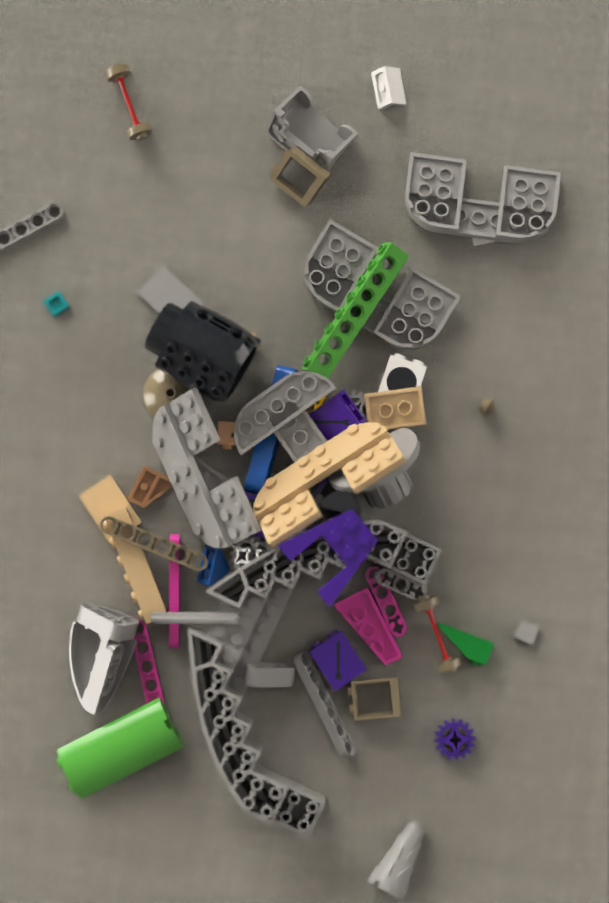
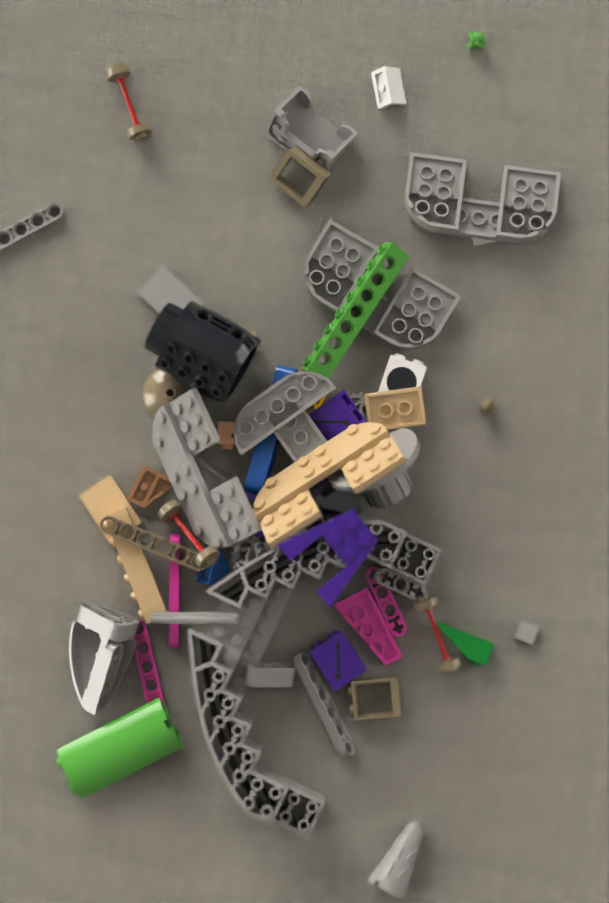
teal tile [43,291,70,318] -> none
dark purple gear [433,718,476,761] -> none
none -> dark tan axle [158,500,220,569]
none -> bright green plant [467,31,486,51]

